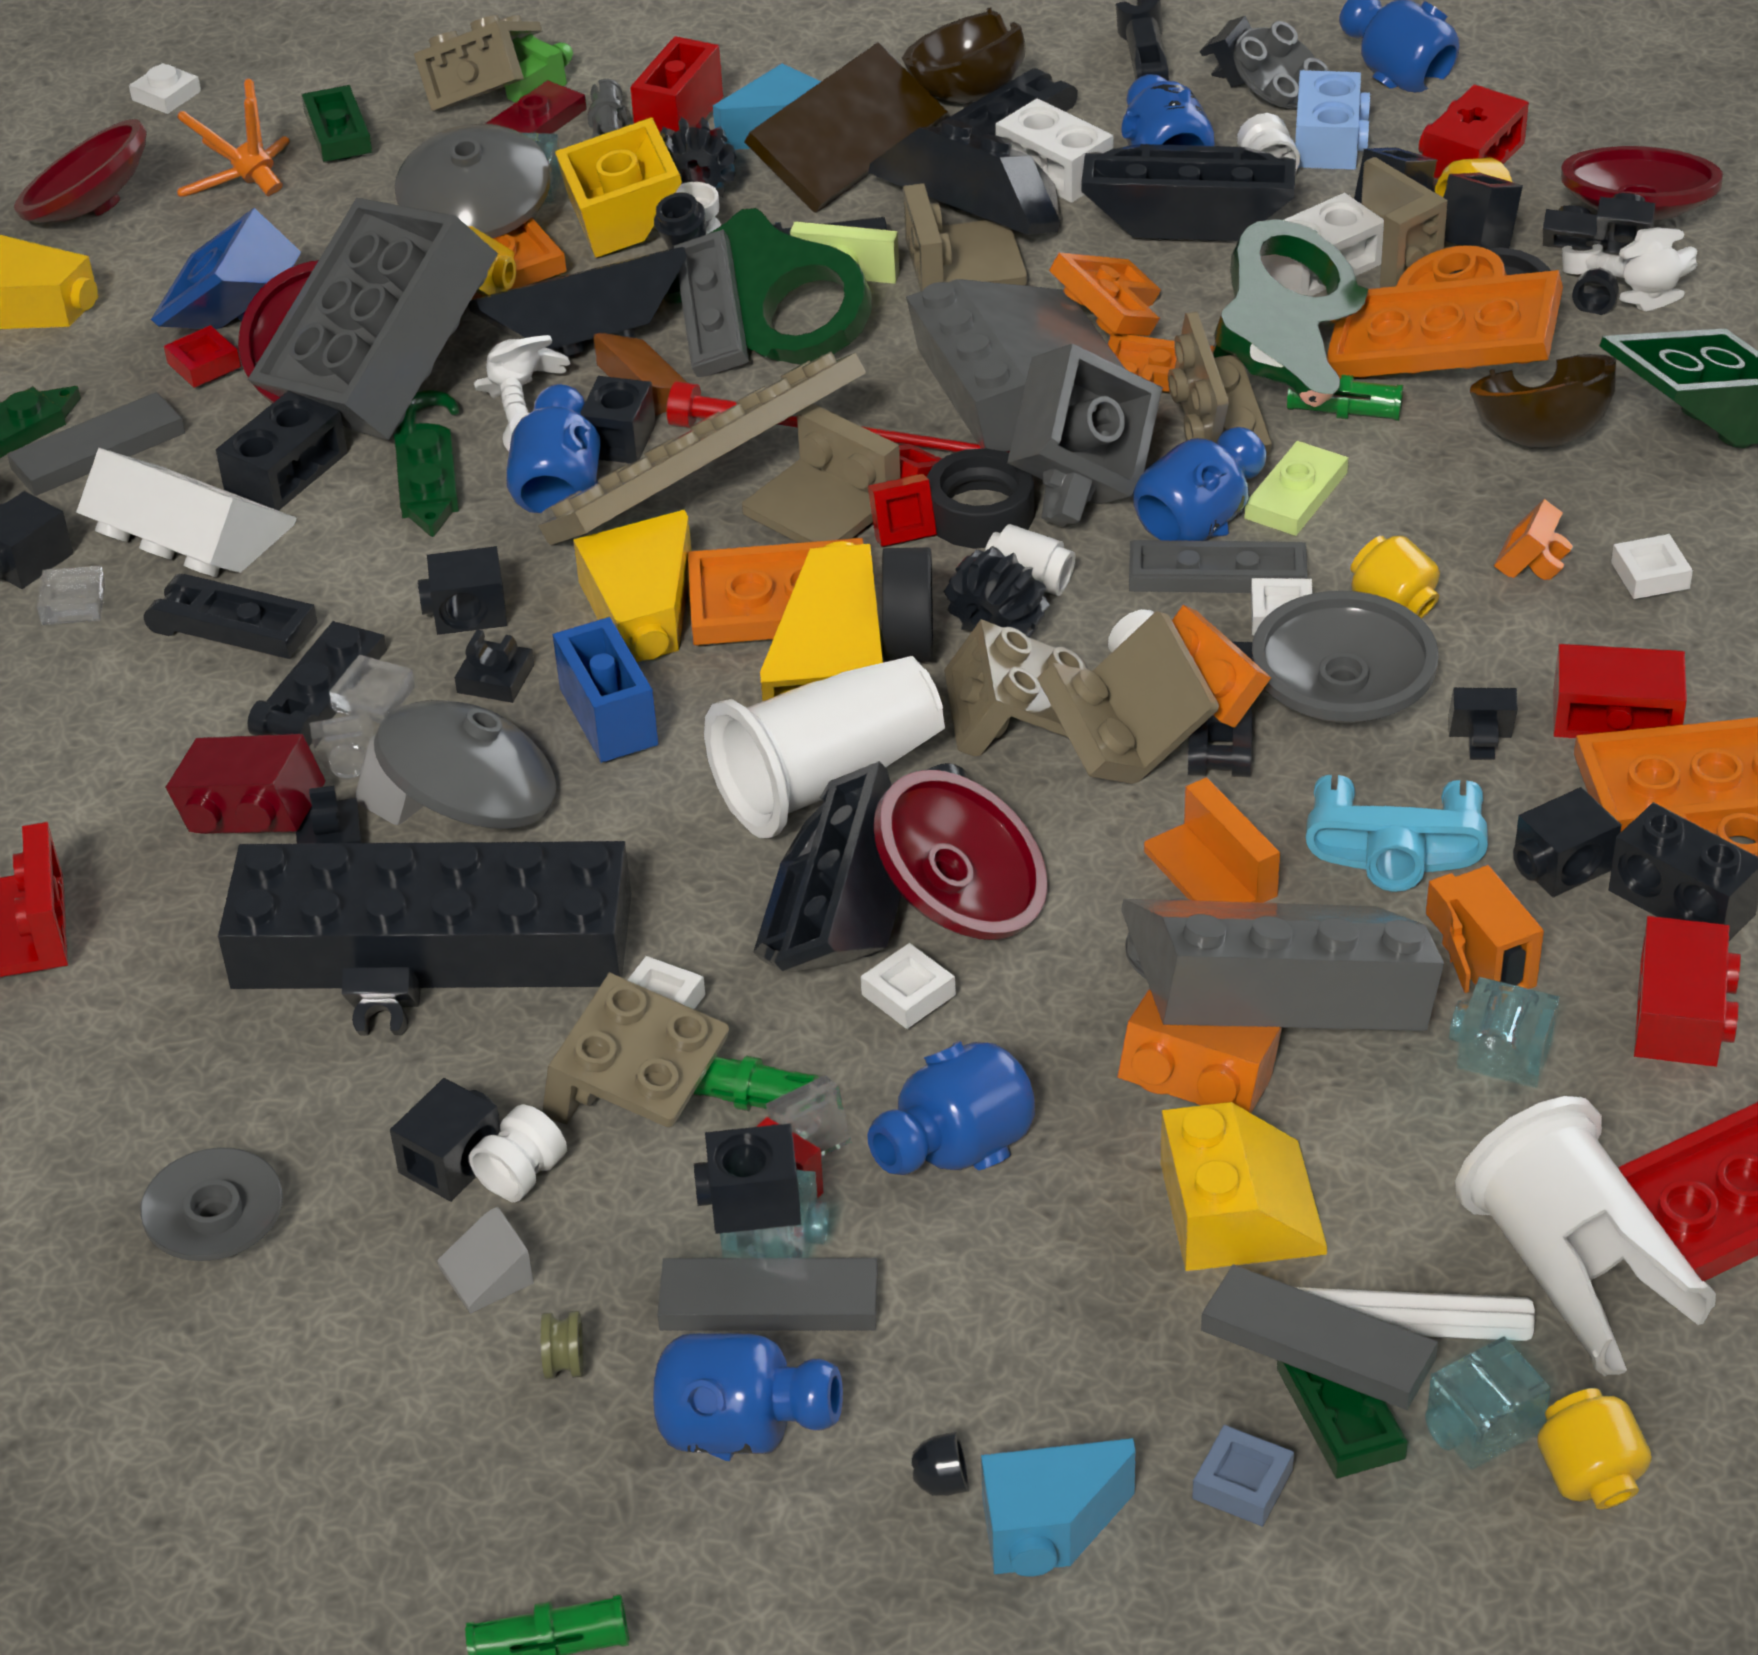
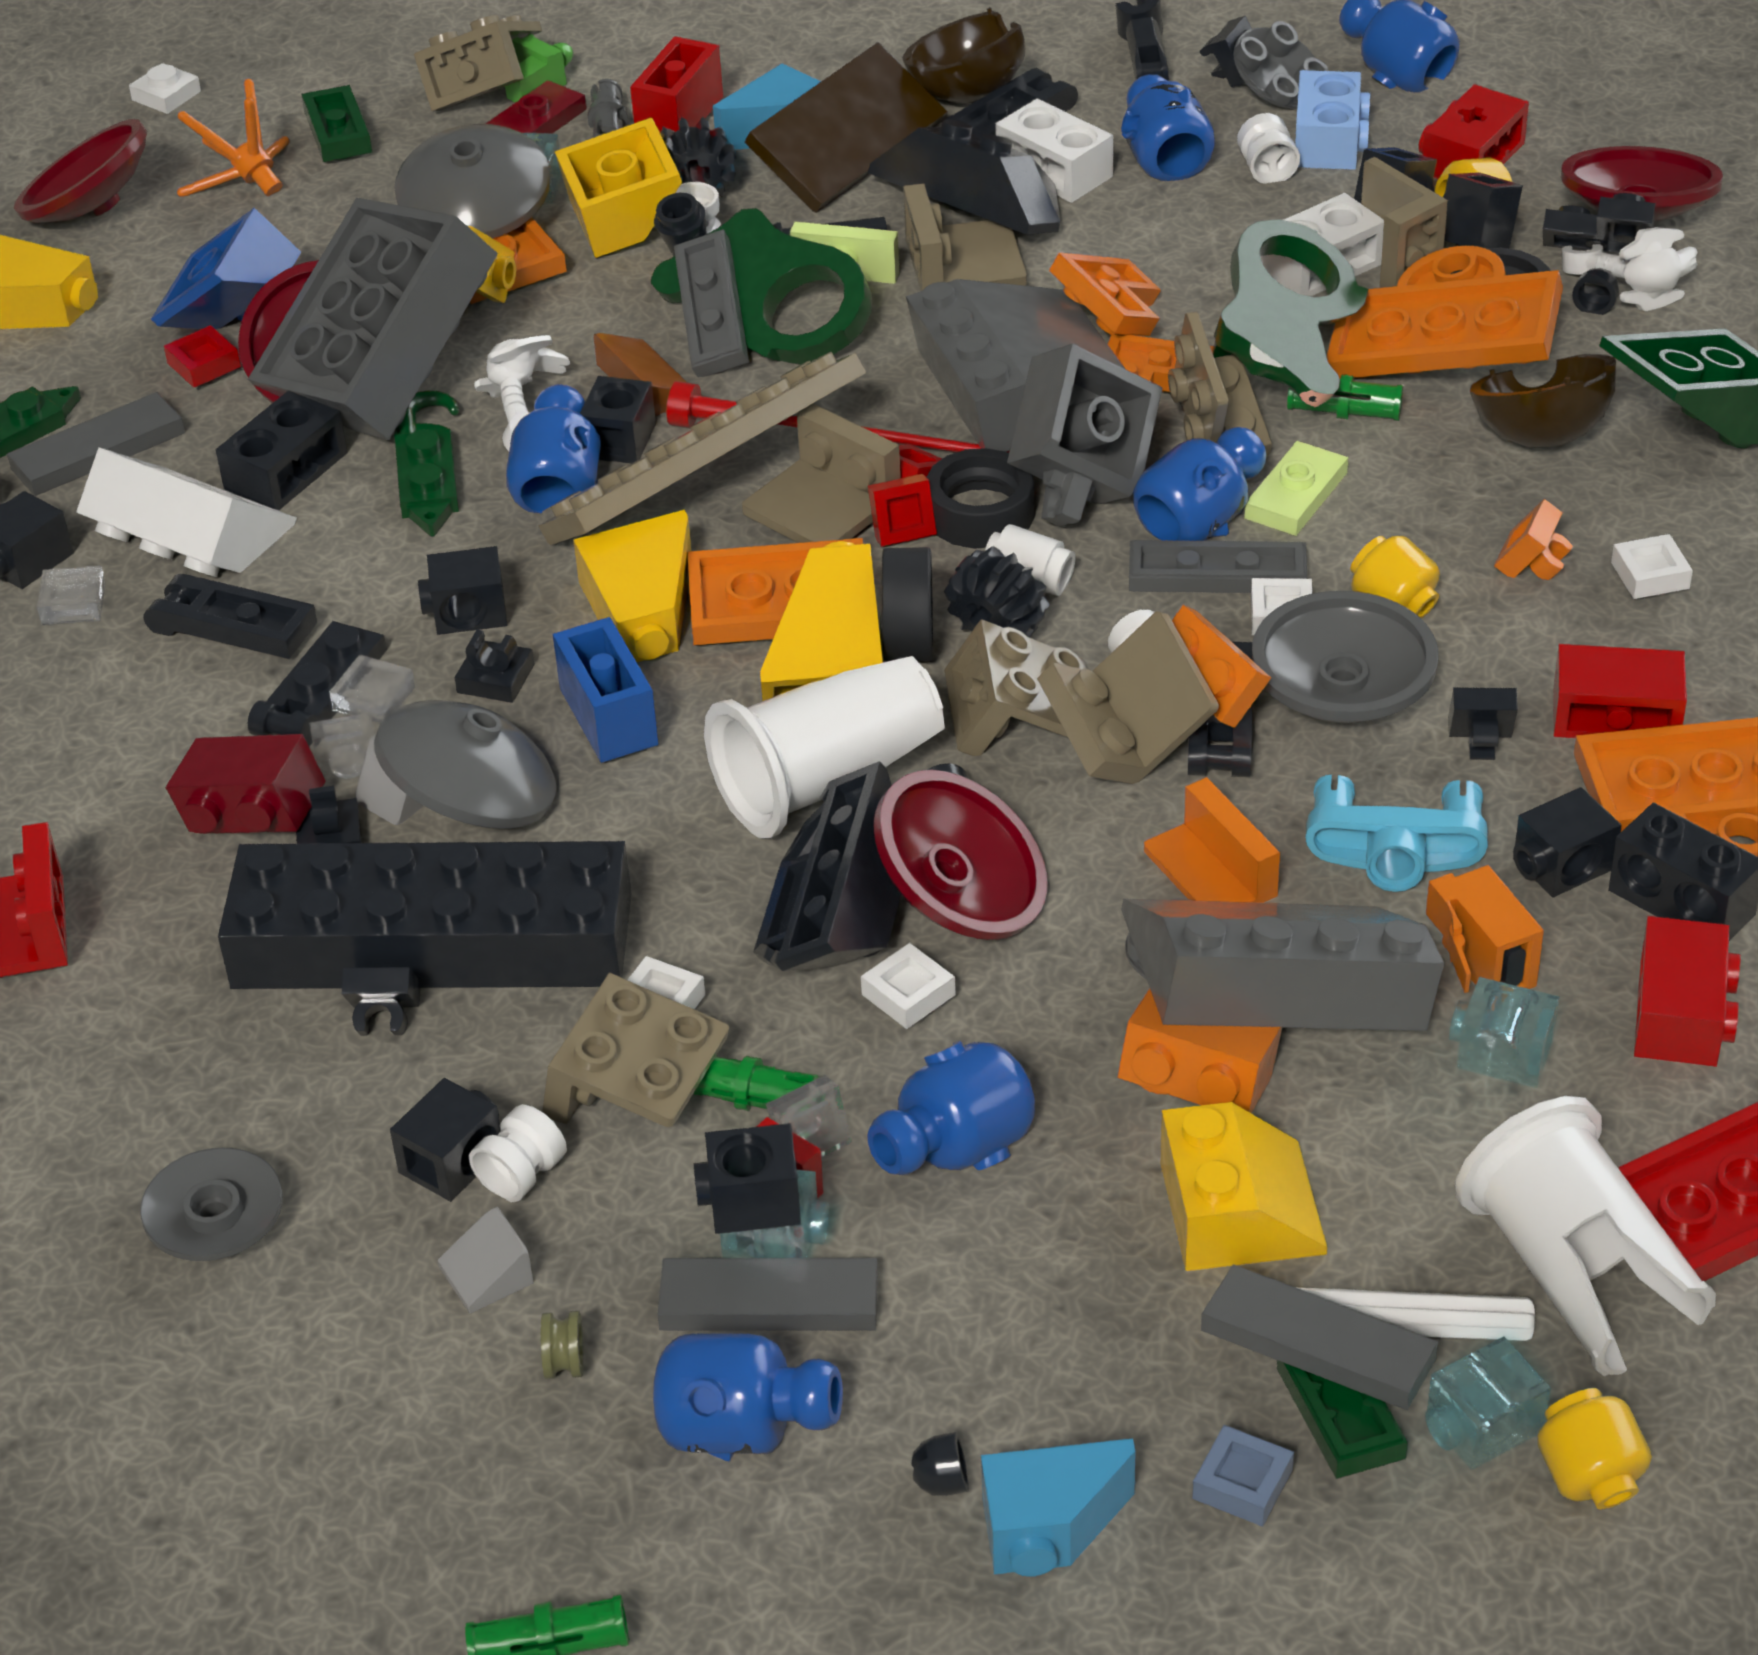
black wedge [468,247,687,356] -> none
black wedge [1081,144,1296,241] -> none

